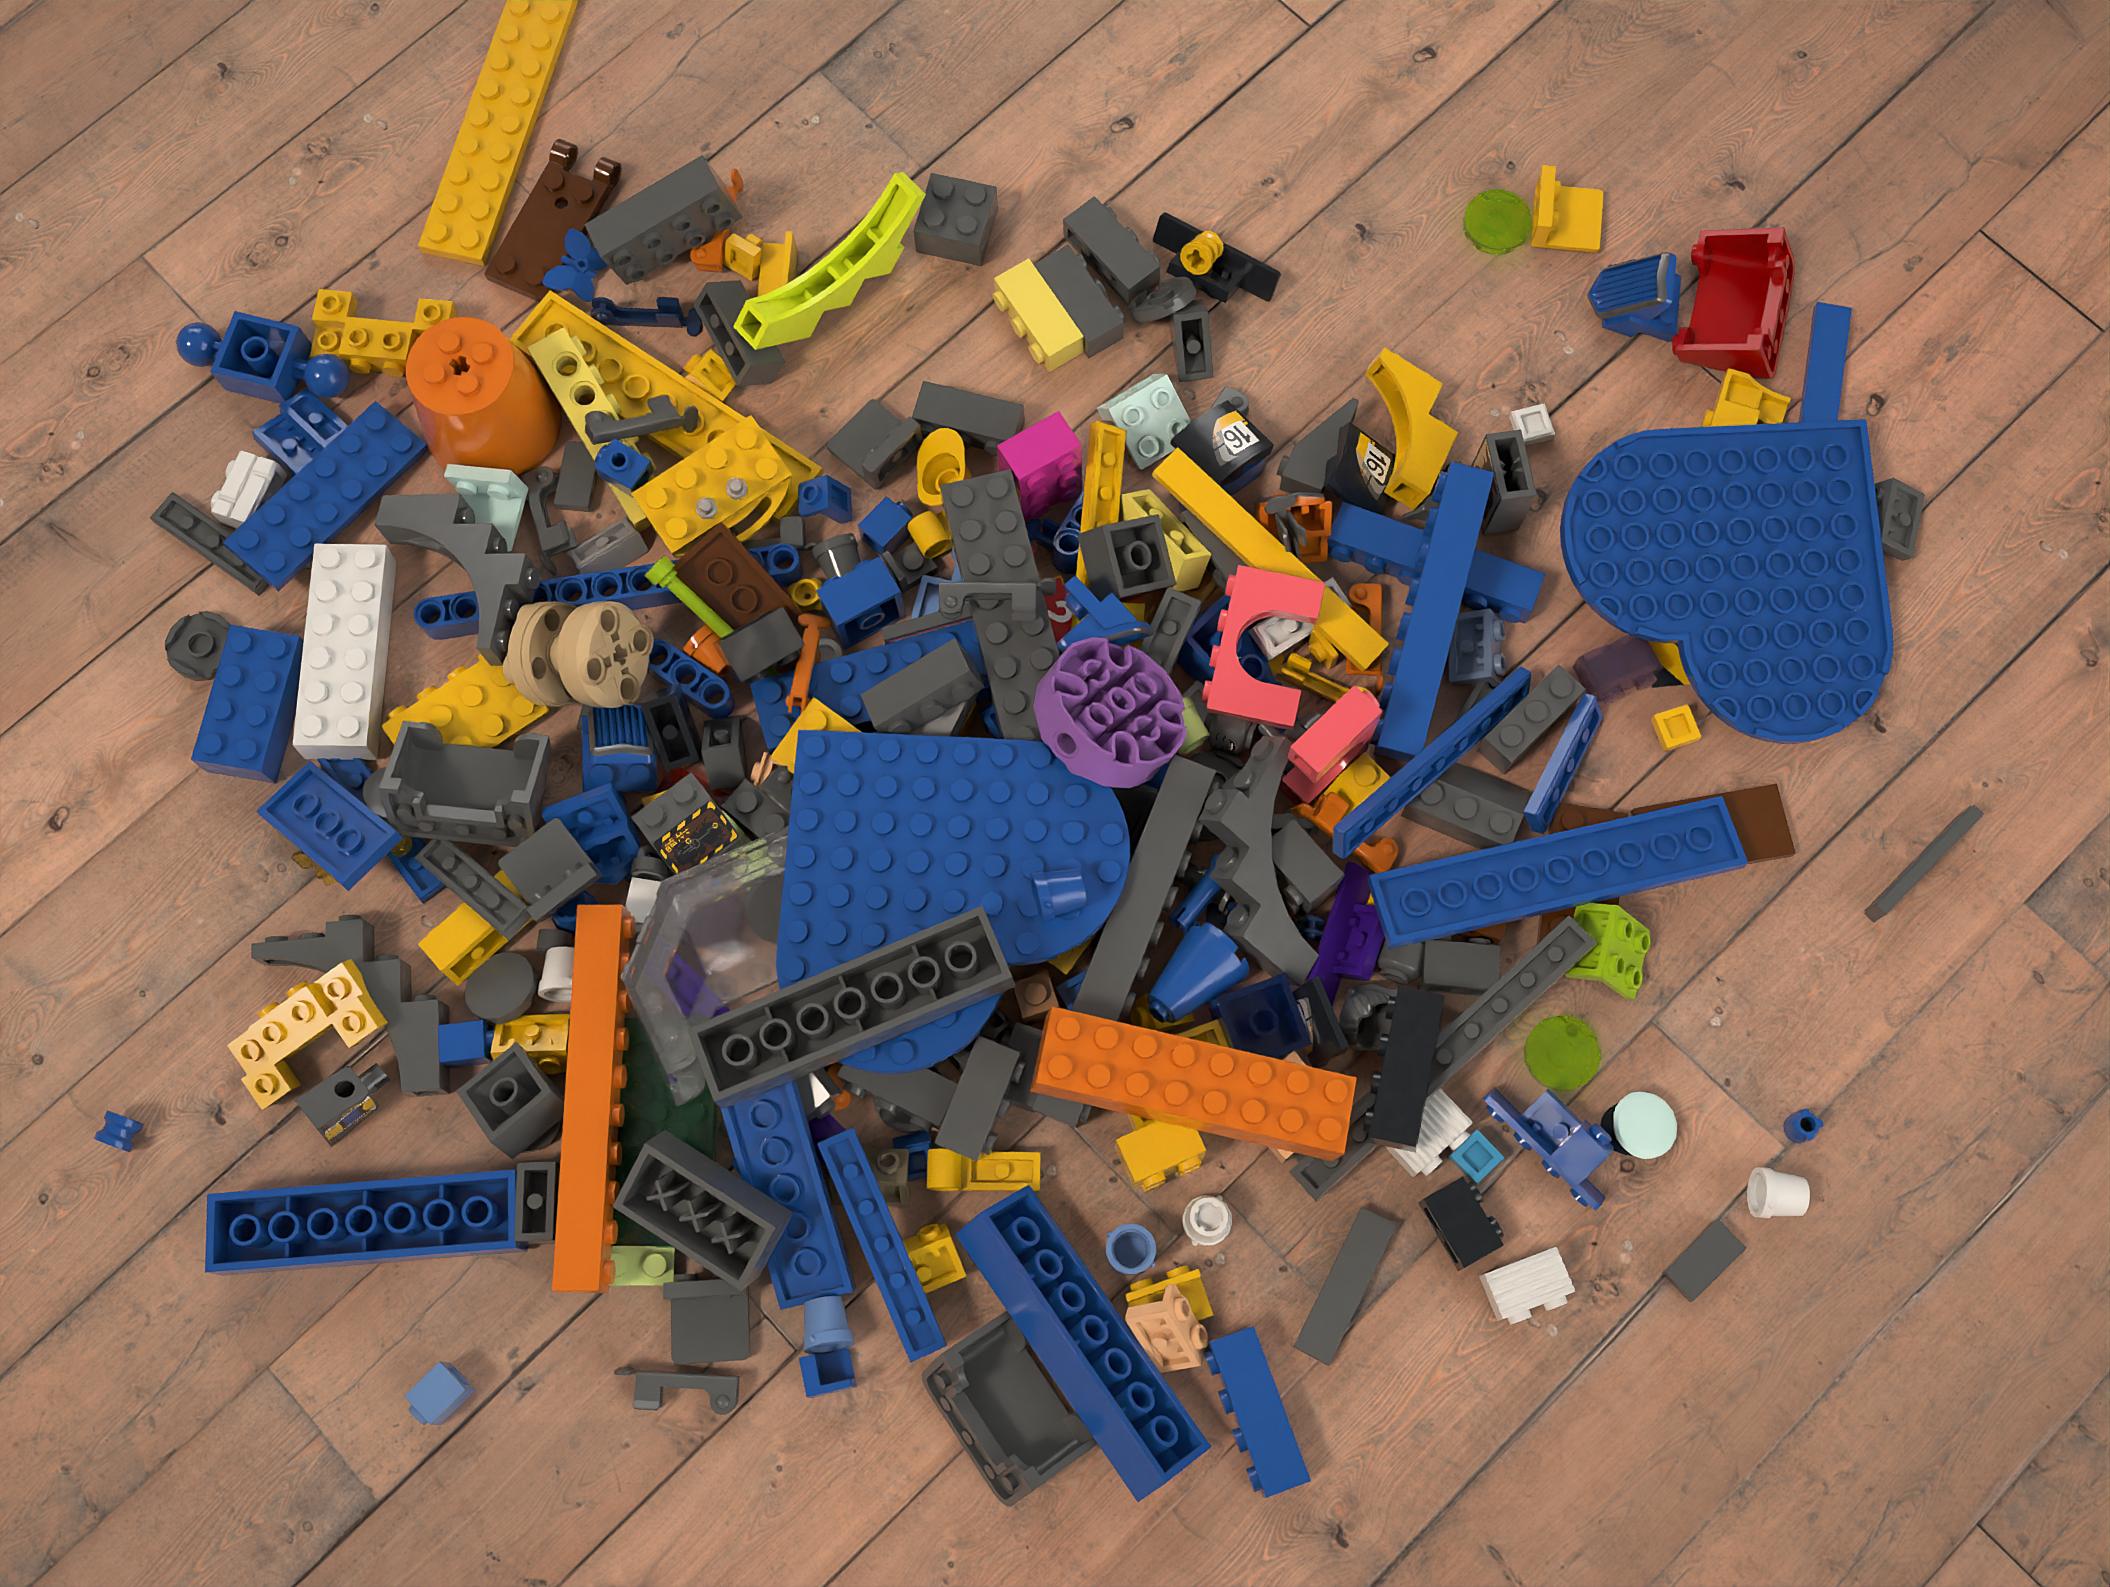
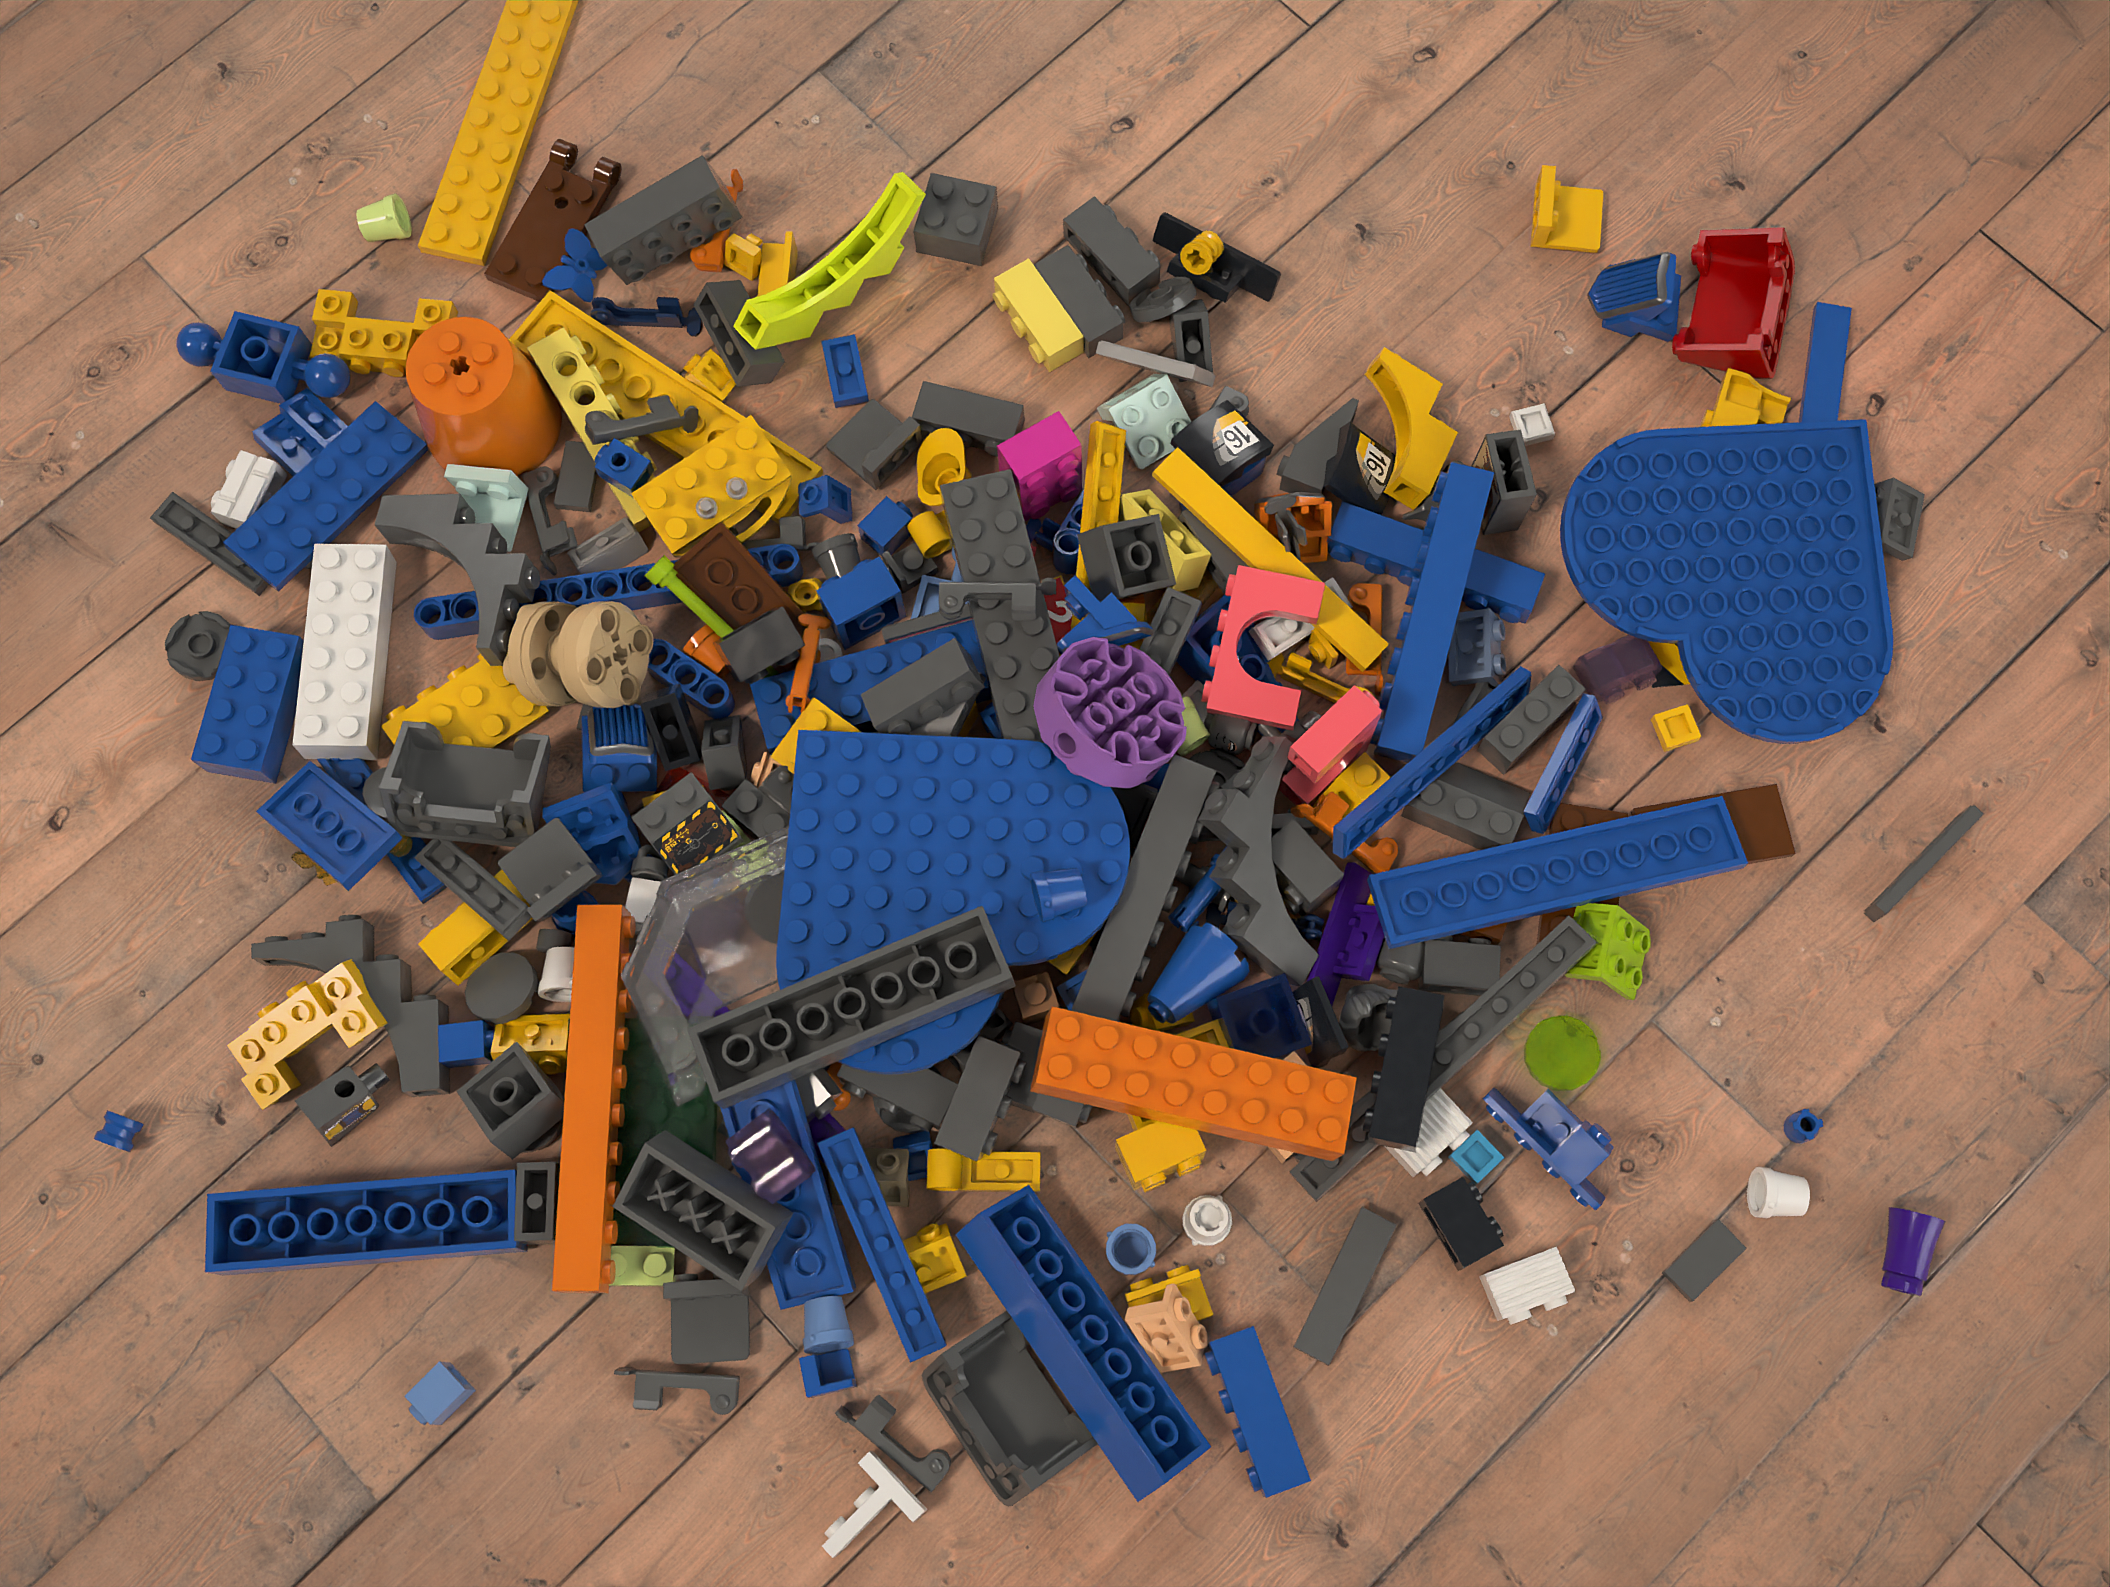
clear neon green tile [1462,189,1532,255] -> none
light aqua piece [1600,1092,1677,1159] -> none
none -> yellowish green piece [356,194,412,242]
none -> clear purple brick [726,1108,816,1204]
none -> blue plate [821,334,869,408]
none -> white bracket [822,1451,927,1558]
none -> dark grey piece [835,1395,951,1492]
none -> light grey tile [1096,340,1216,387]
none -> dark purple plant [1881,1207,1946,1296]

